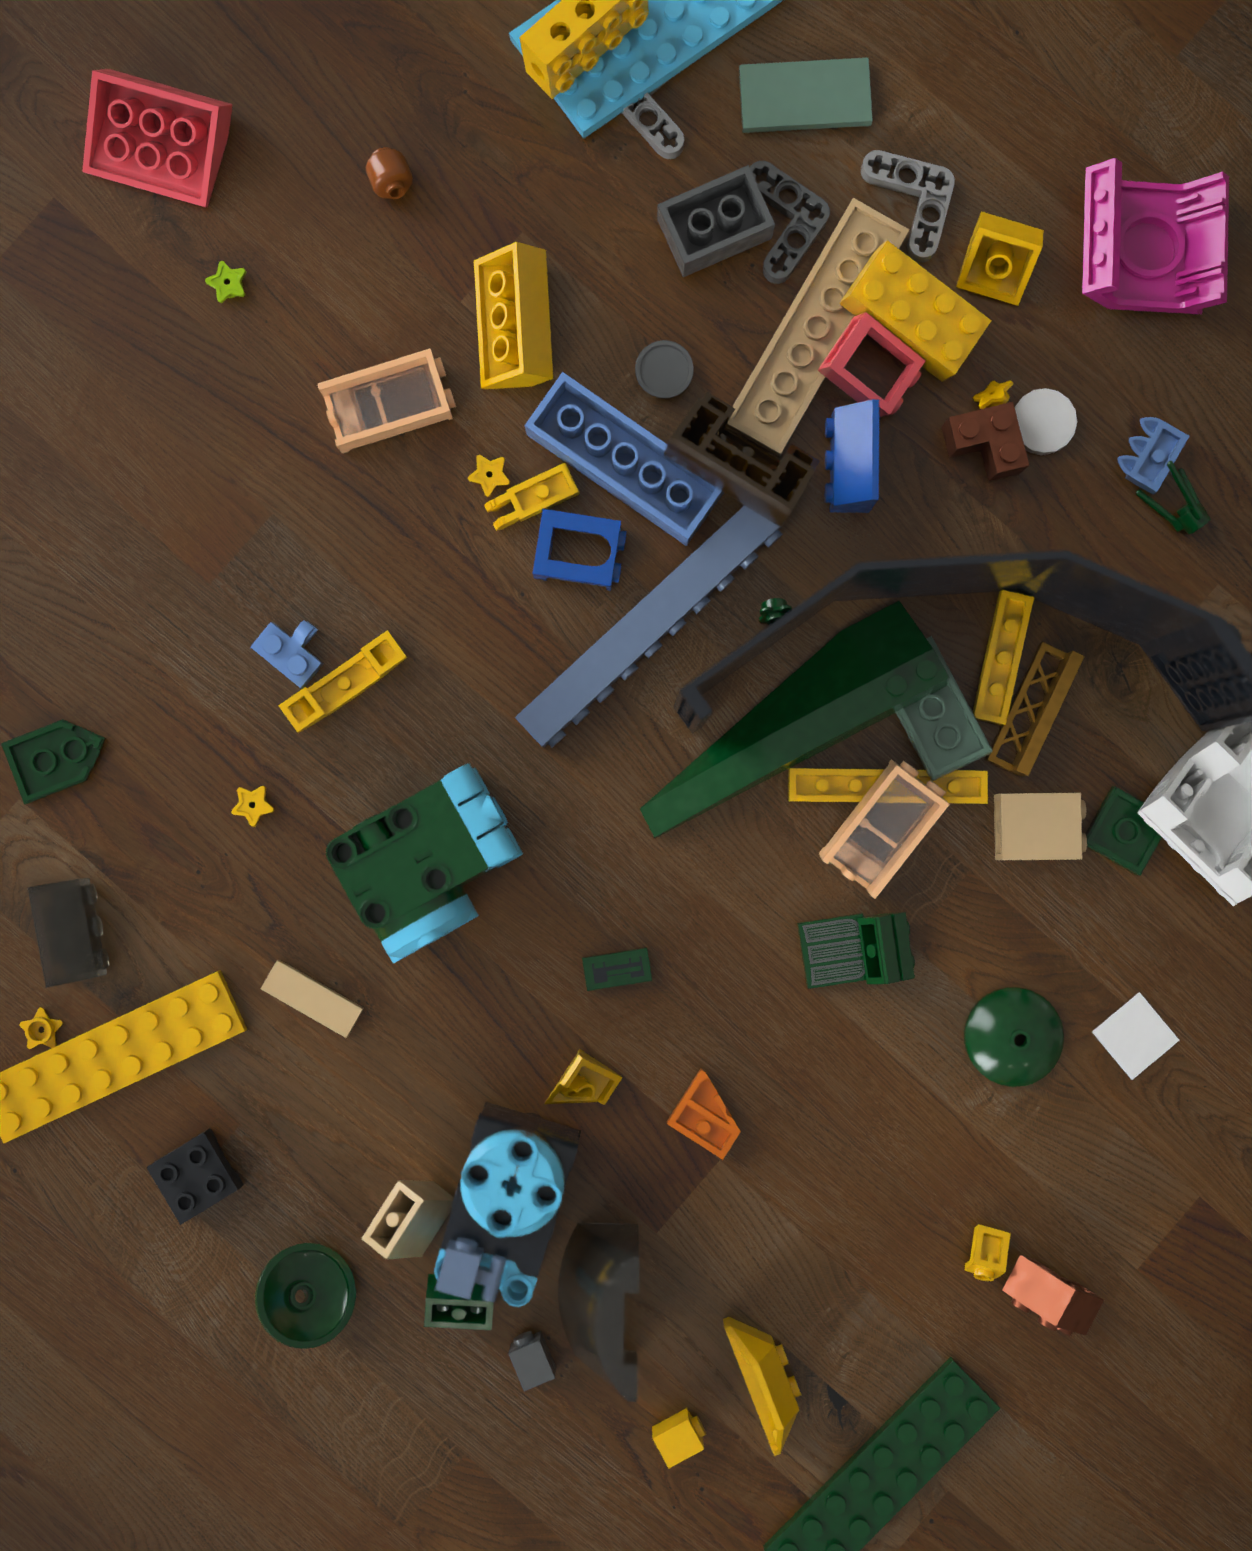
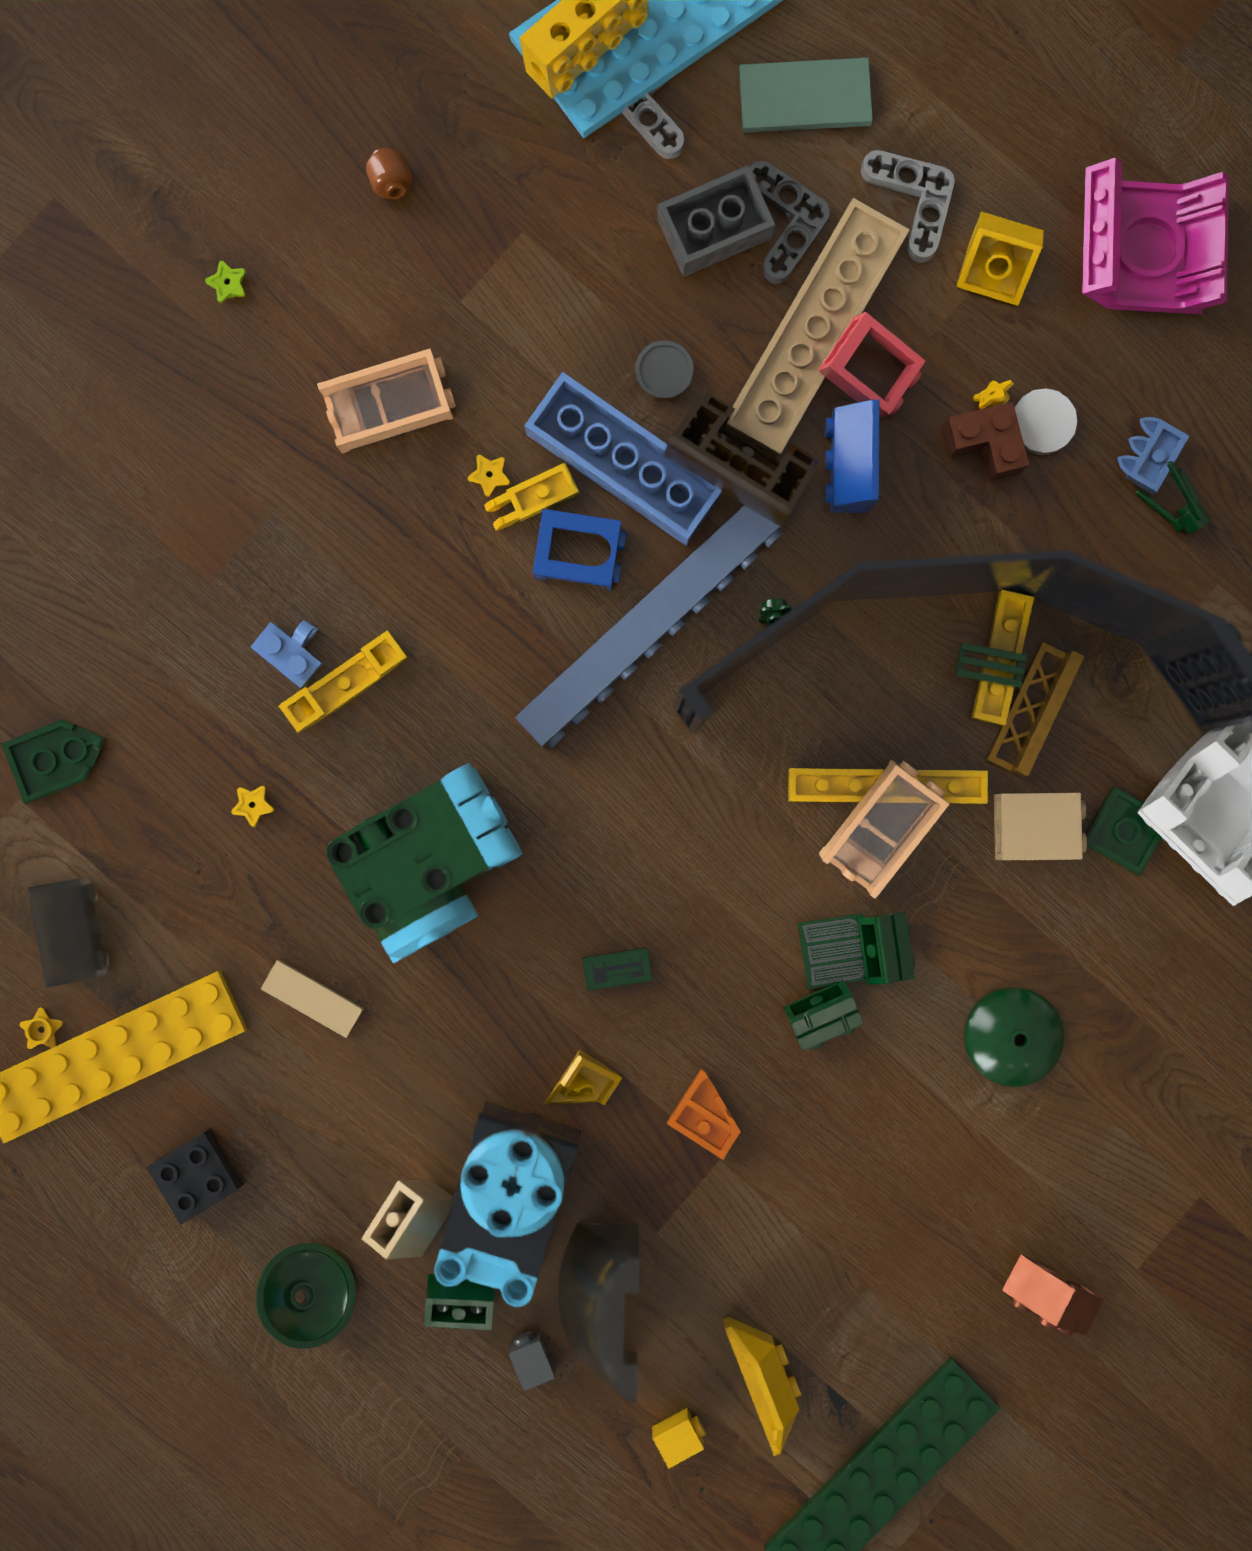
coral slope [82,69,233,207] -> none
sand blue brick [435,1238,507,1302] -> none
yellow slope [474,242,553,389] -> none
dark green wedge [640,601,950,838] -> none
yellow brick [839,240,992,382] -> none
sand green tile [896,636,993,782] -> none
yellow bracket [964,1224,1011,1281] -> none
white sticker [1092,992,1180,1080] -> none
none -> dark green brick [782,980,863,1051]
none -> dark green tile [954,643,1028,689]

